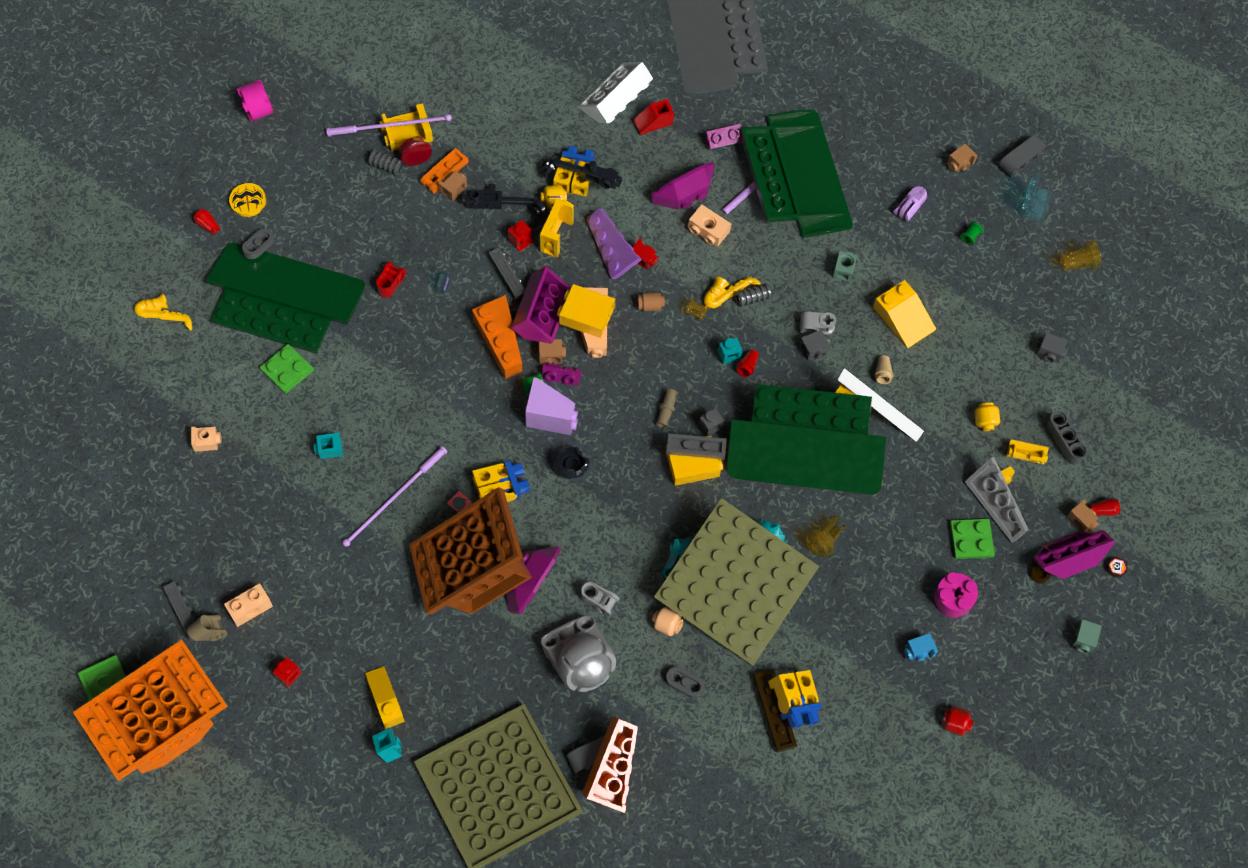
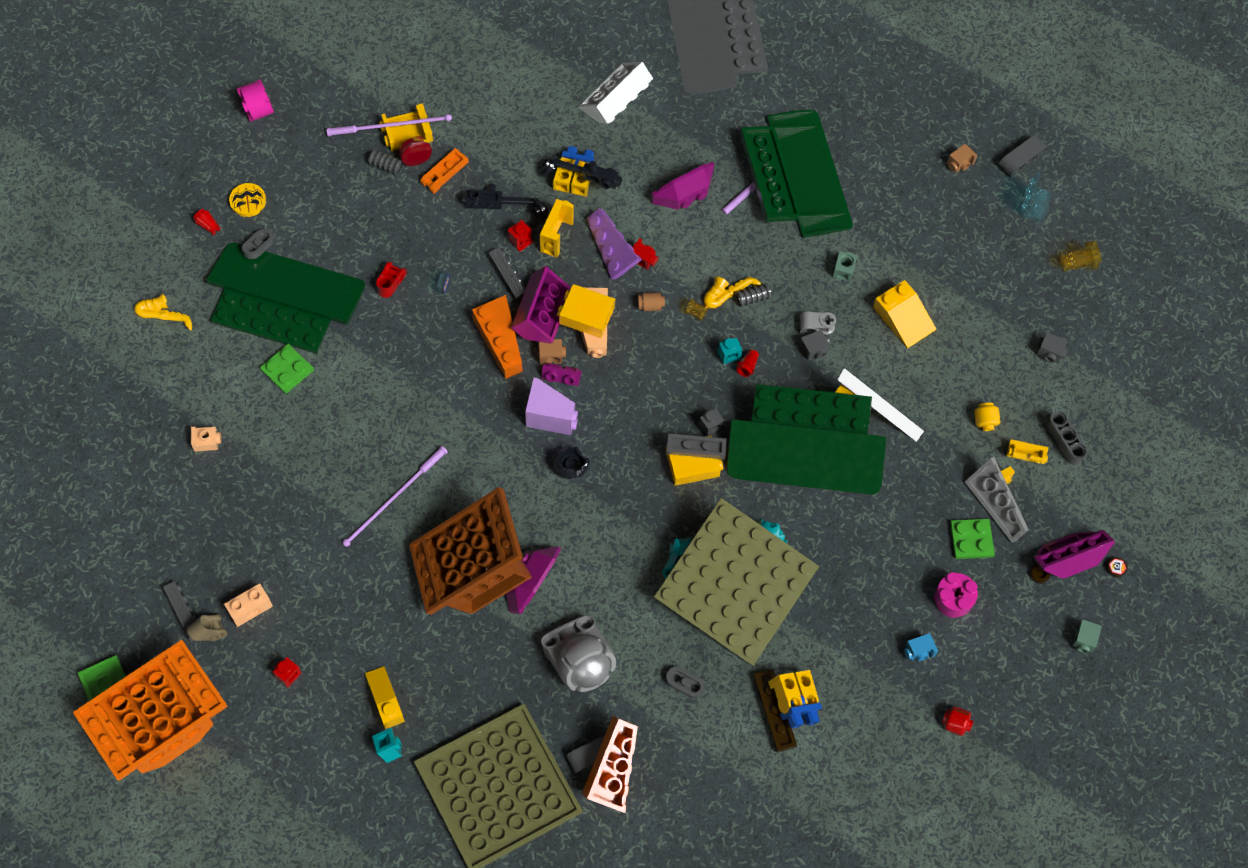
teal brick [314,432,344,459] -> none
medium nougat brick [438,171,467,201] -> none
tile [446,490,473,514] -> none
yellow hips [472,461,530,502] -> none
green bush [521,372,543,393] -> none
yellow head [540,185,567,209] -> none
light grey piece [581,582,620,616] -> none
red slope [634,99,674,135] -> none
light nougat head [652,607,683,636] -> none
dark tan pin [656,389,678,428] -> none
light nougat brick [688,205,731,247] -> none
magenta hinge [706,124,742,149] -> none
clear yellow piece [806,516,846,557] -> none
tan cone [874,355,893,384] -> none
lavender arm [893,186,927,221] -> none
green bush [960,222,984,246] -> none
medium nougat brick [1067,499,1099,532] -> none
red cone [1090,497,1120,516] -> none

